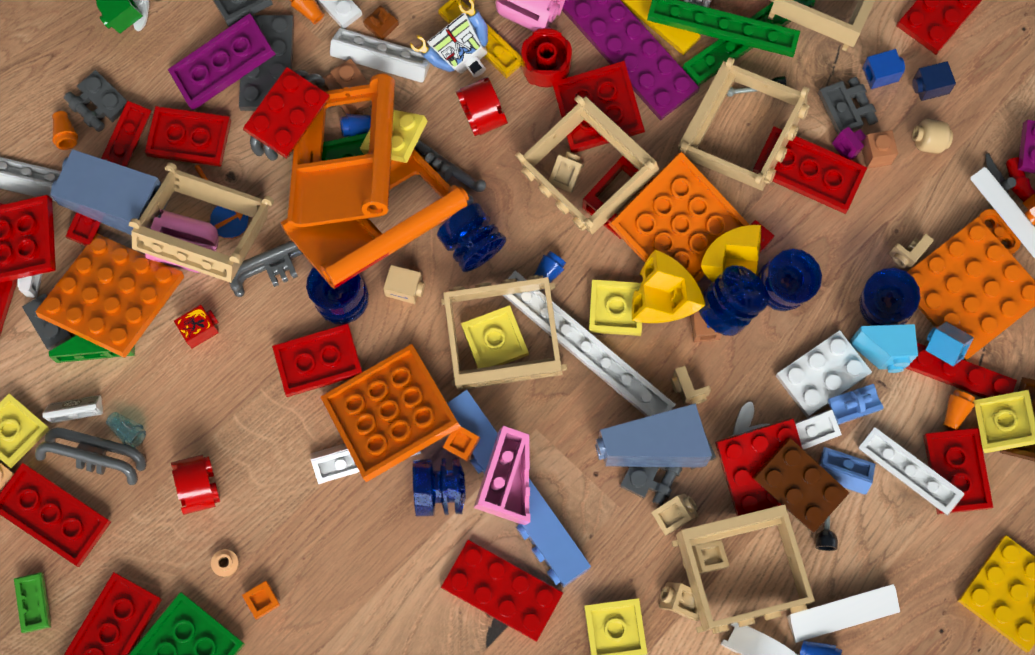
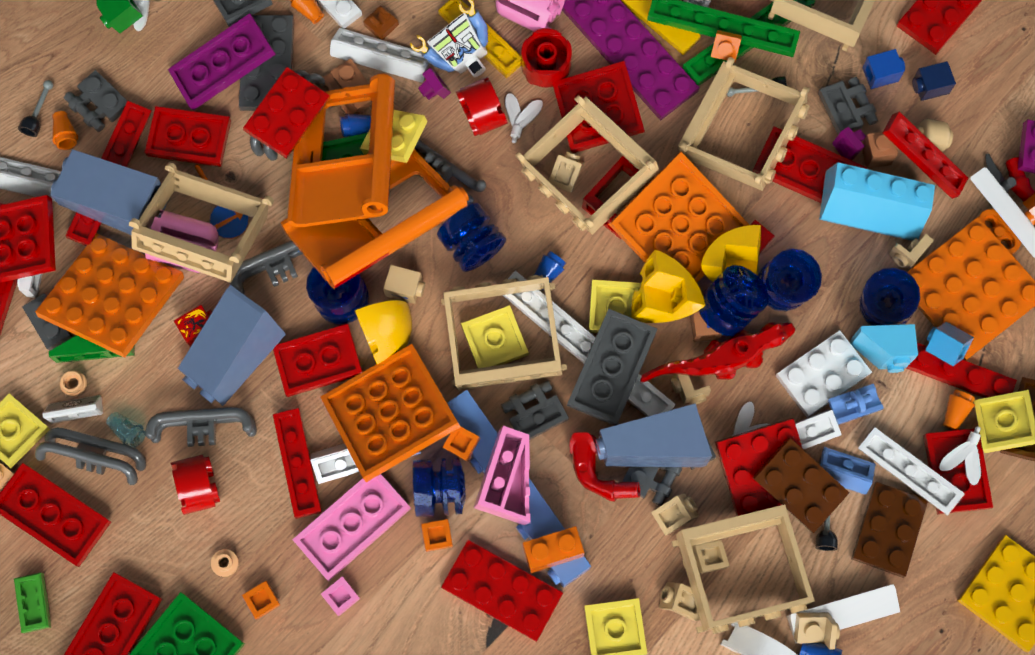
none -> black hinge [18,80,54,137]
none -> light nougat plate [60,370,87,397]
none -> dark grey piece [145,407,257,447]
none -> sand blue slope [178,285,286,406]
none -> red plate [273,408,322,519]
none -> bright pink plate [292,474,411,581]
none -> bright pink plate [321,577,360,616]
none -> yellow brick [355,300,412,364]
none -> magenta tile [418,68,451,100]
none -> orange plate [421,519,453,552]
none -> dark grey plate [501,380,569,440]
none -> white piece [505,93,543,143]
none -> orange brick [523,526,585,573]
none -> dark grey plate [567,309,657,426]
none -> red piece [569,432,640,502]
none -> red animal [640,322,796,383]
none -> orange plate [711,30,742,62]
none -> tan bracket [794,612,840,649]
none -> medium azure slope [819,162,935,241]
none -> reddish brown plate [851,482,928,578]
none -> red plate [882,111,969,199]
none -> white piece [939,426,981,485]

